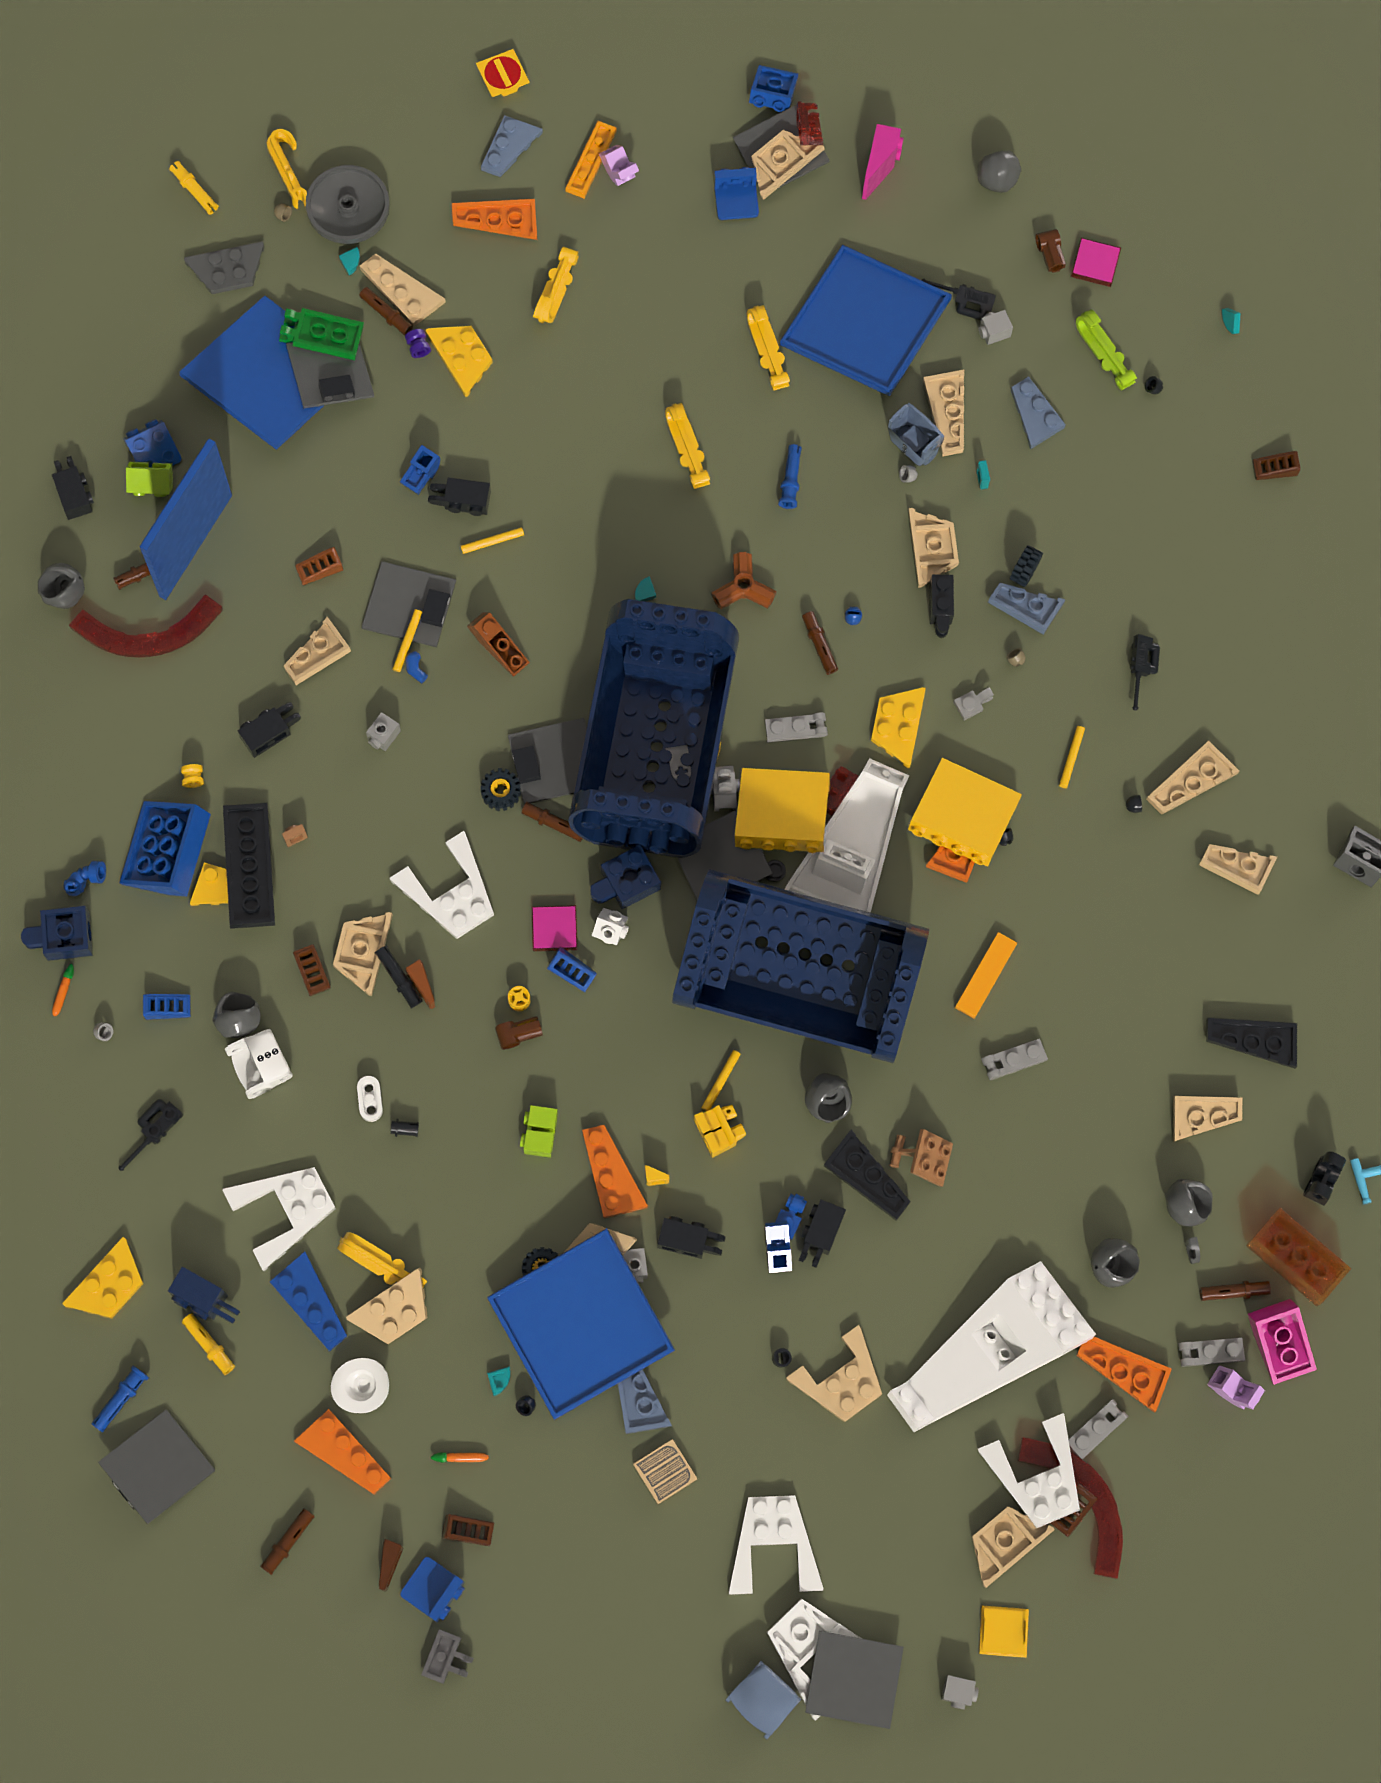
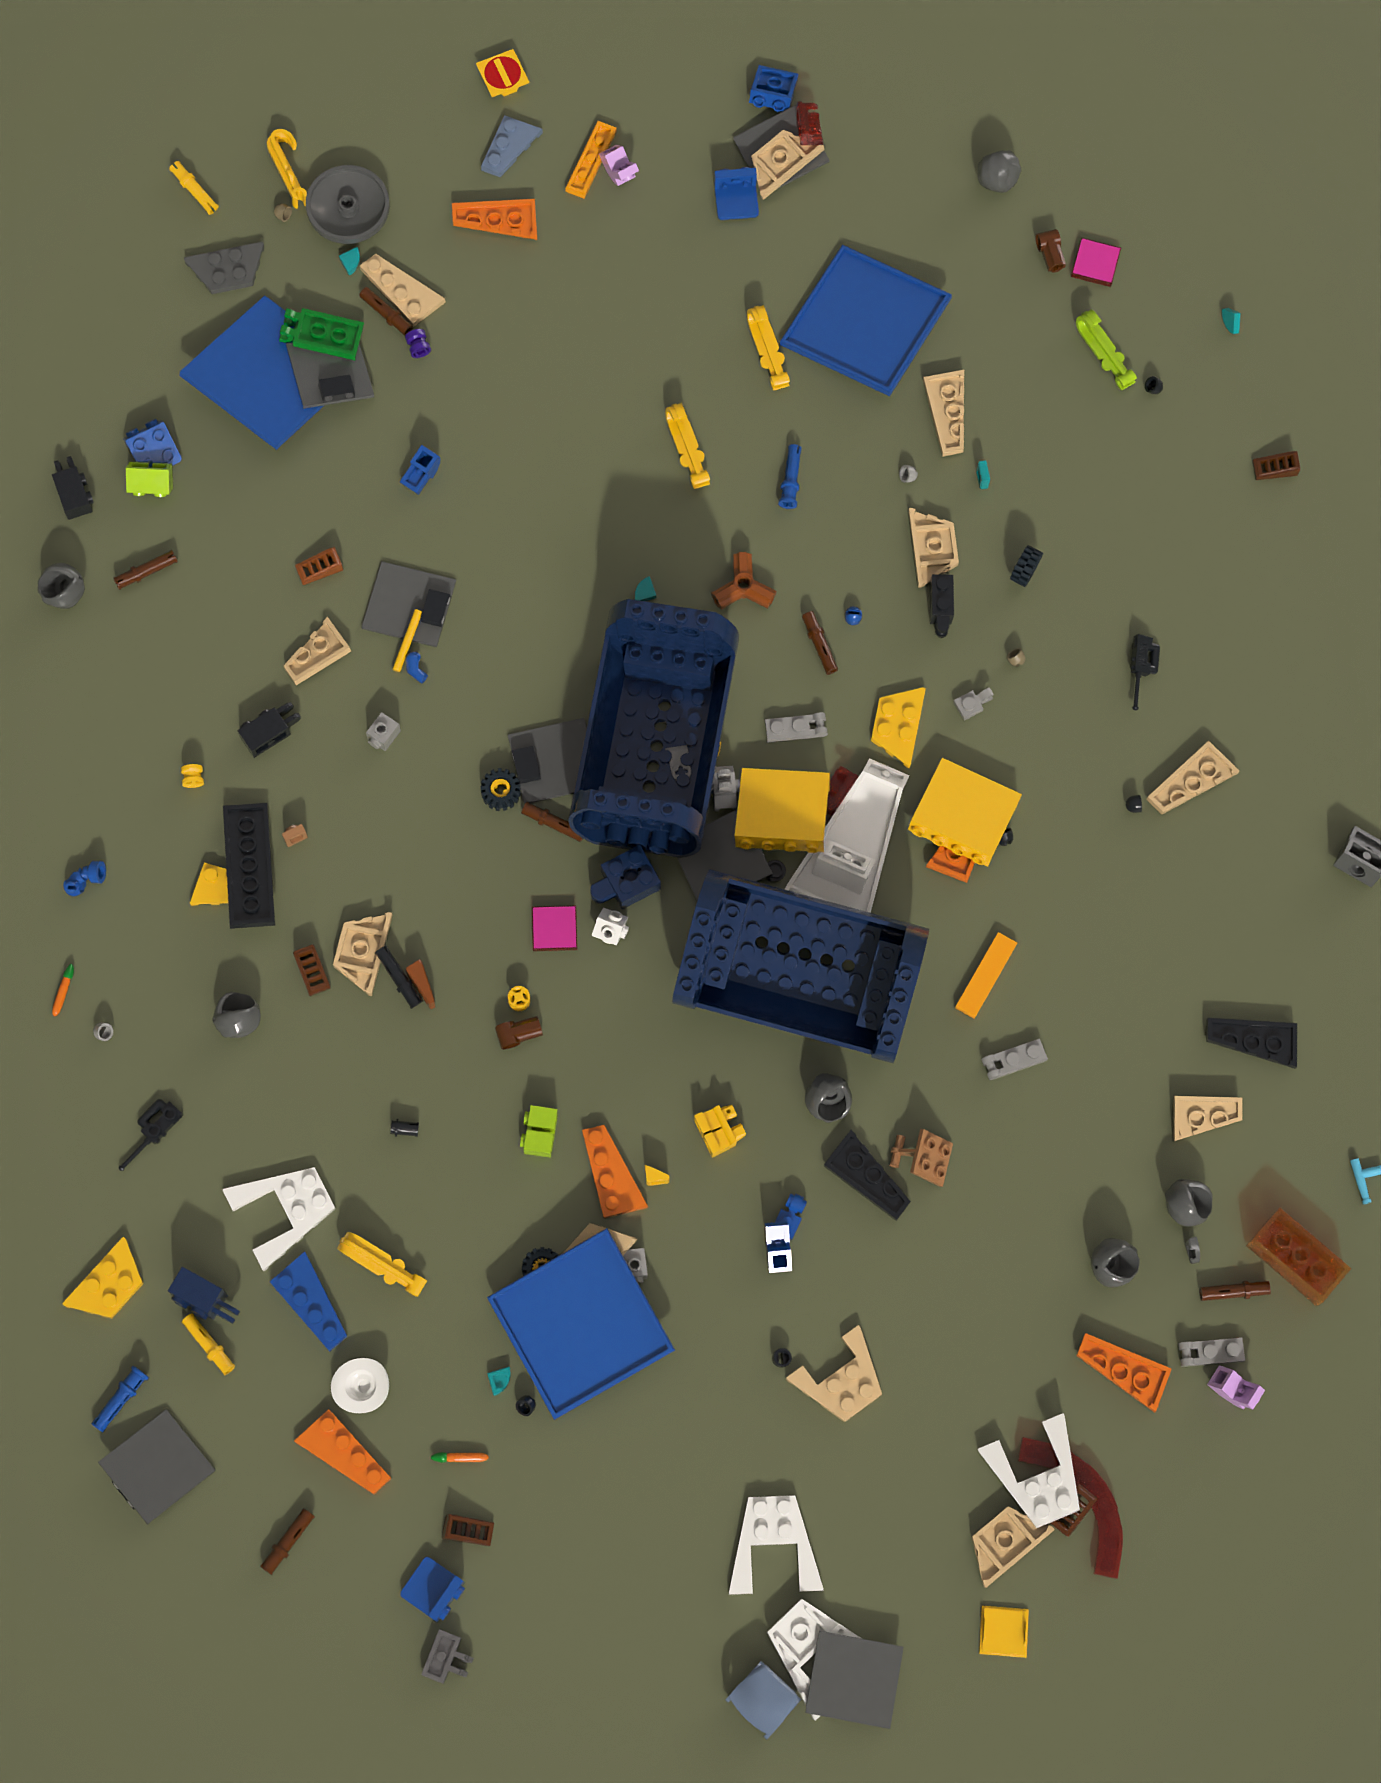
dark blue brick [21,906,93,961] -> none
clear red plate [69,594,223,658] -> none
blue slope [120,801,211,897] -> none
blue tile [140,439,232,600] -> none
blue slope [143,994,191,1020] -> none
white piece [225,1029,293,1099] -> none
tan wing [346,1268,428,1344] -> none
white plate [357,1076,383,1122] -> none
reddish brown slope [379,1539,404,1592] -> none
white wing [390,831,494,939] -> none
yellow wing [425,326,493,397] -> none
black hinge [428,477,491,516] -> none
yellow bar [460,527,524,554] -> none
dark orange slope [467,612,530,677] -> none
yellow piece [533,247,579,323] -> none
blue slope [547,947,597,992] -> none
sand blue wing [618,1369,672,1434] -> none
tile [633,1439,697,1505] -> none
black hinge [657,1216,726,1259] -> none
yellow bar [701,1050,741,1111] -> none
black hinge [798,1199,846,1268] -> none
dark pink slope [862,124,904,200] -> none
white wing [887,1261,1096,1432] -> none
sand blue piece [888,403,944,466] -> none
black piece [921,278,996,320] -> none
light grey brick [941,1675,979,1710] -> none
light grey brick [978,310,1013,345] -> none
sand blue wing [988,583,1065,635] -> none
sand blue wing [1011,376,1066,449] -> none
yellow bar [1059,726,1085,788] -> none
light grey plate [1068,1399,1129,1460] -> none
tan wing [1199,844,1277,895] -> none
dark pink slope [1248,1299,1317,1384] -> none
black piece [1303,1152,1346,1206] -> none

